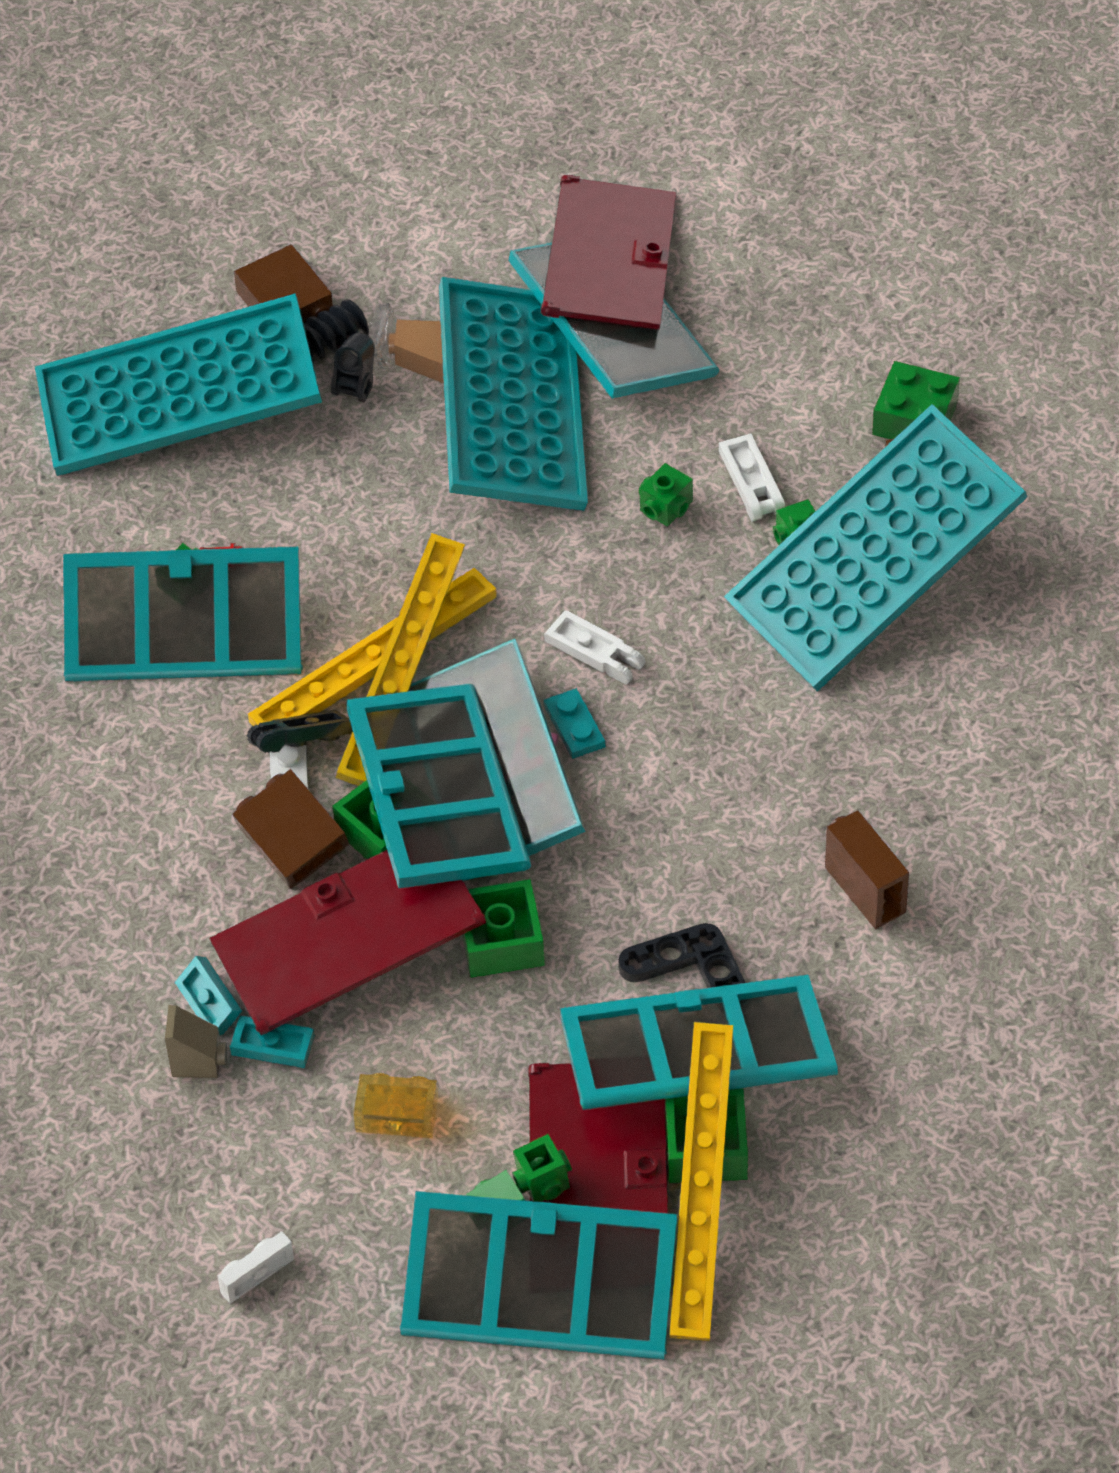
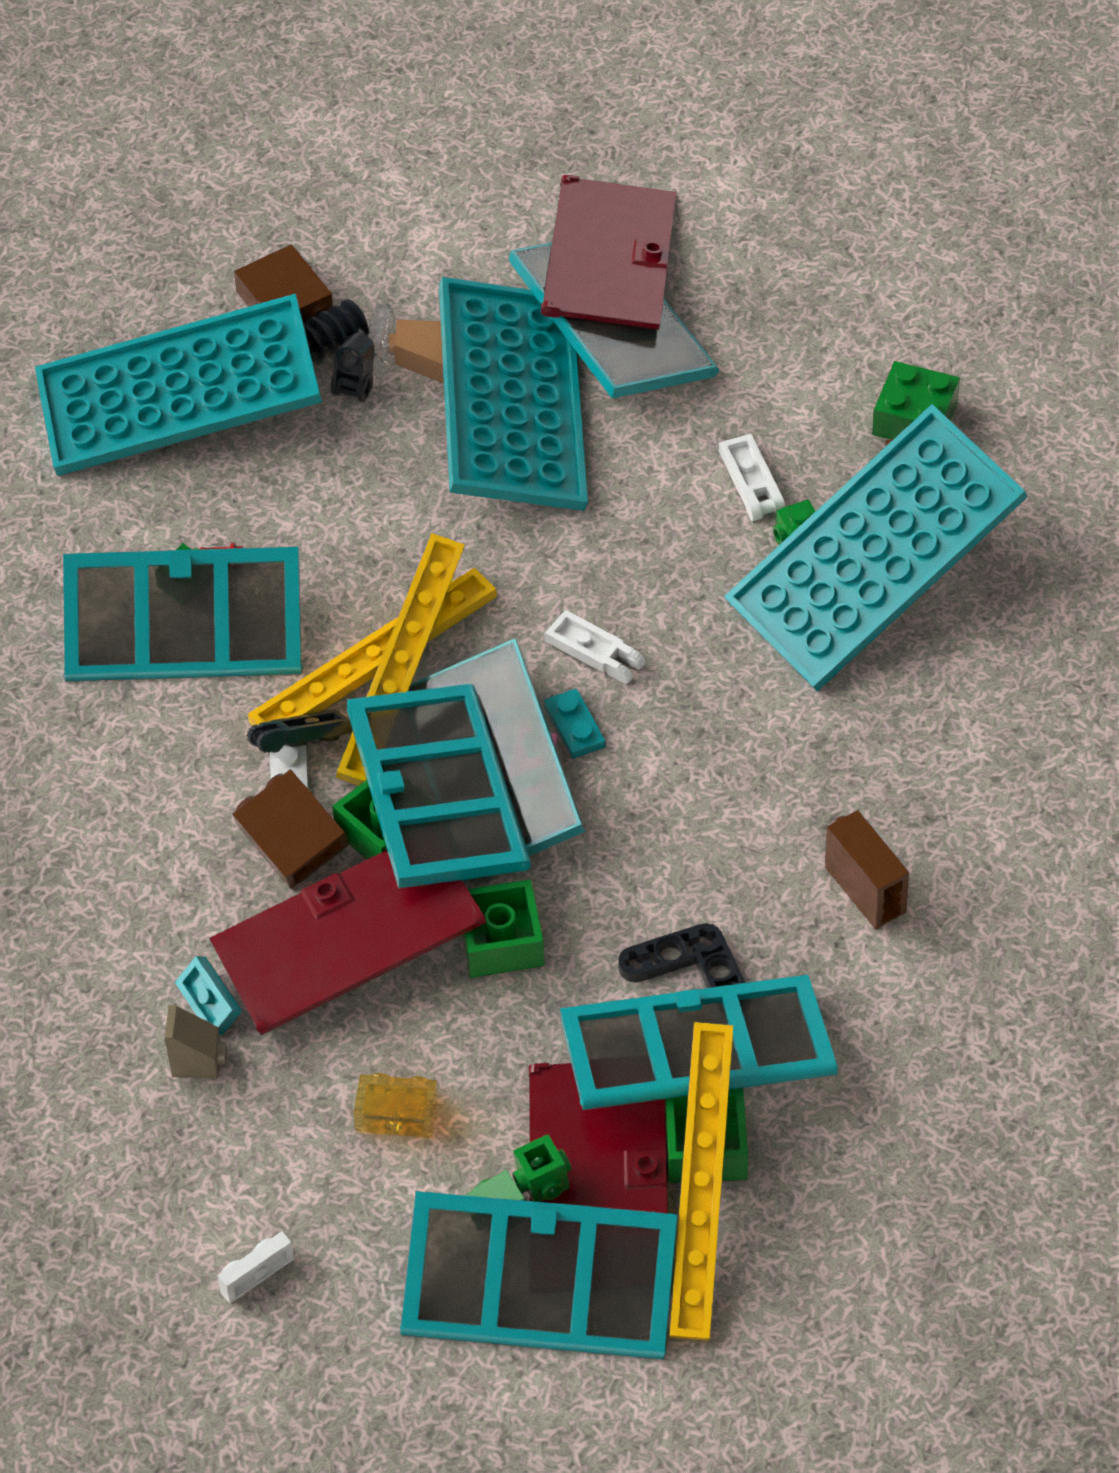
teal plate [230,1015,315,1068] -> none
green brick [638,463,693,527] -> none

